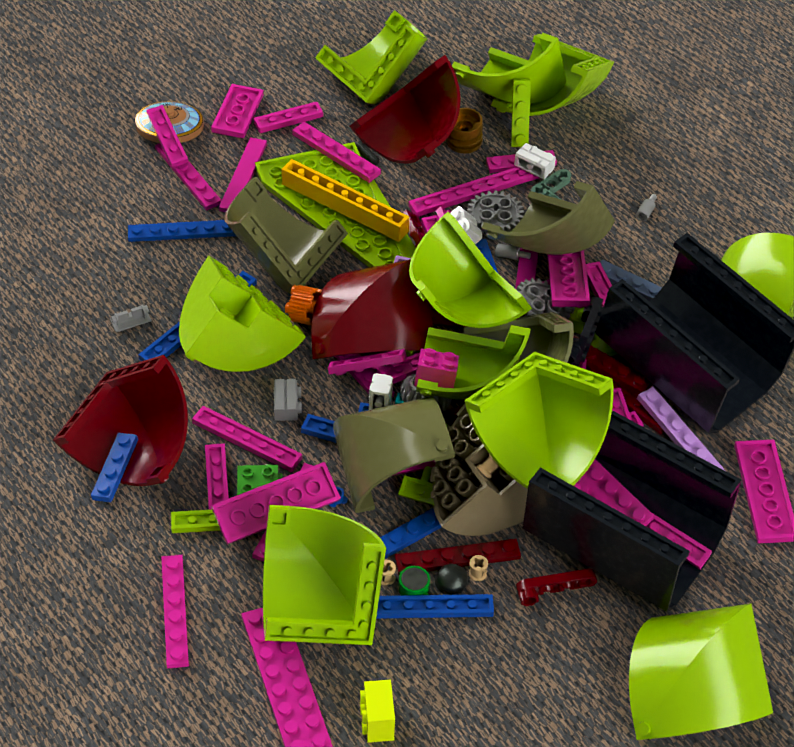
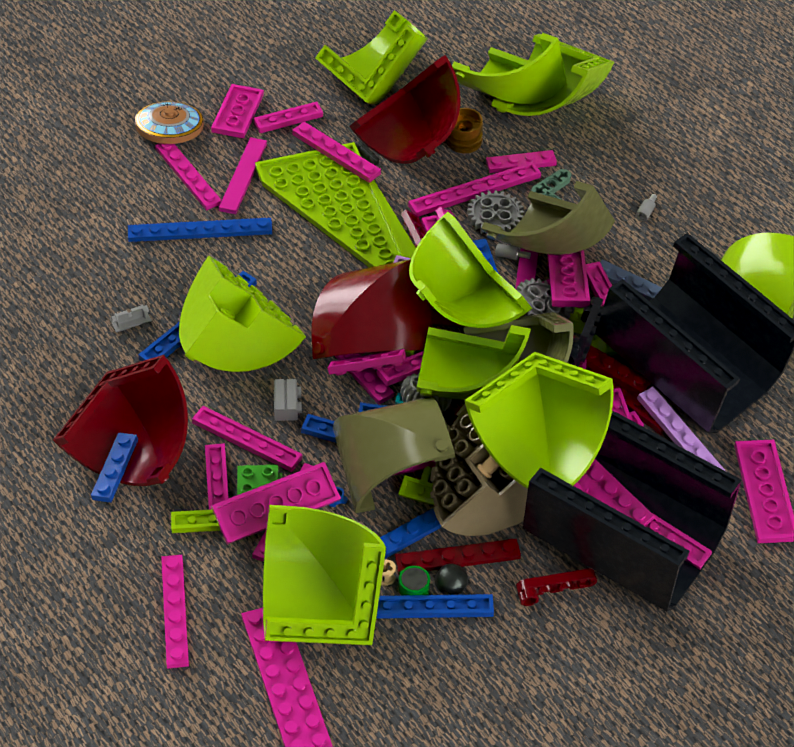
dark pink plate [146,105,188,168] -> none
olive panel [224,177,348,293] -> none
yellow brick [281,159,410,242] -> none
orange brick [285,285,322,326] -> none
neon yellow brick [360,680,395,743] -> none
white brick [369,373,393,410] -> none
dark pink brick [414,348,459,388] -> none
white brick [450,206,482,244] -> none
tan bush [469,555,488,581] -> none
lime plate [511,79,531,147] -> none
white brick [514,143,556,180] -> none
lime panel [629,604,773,740] -> none

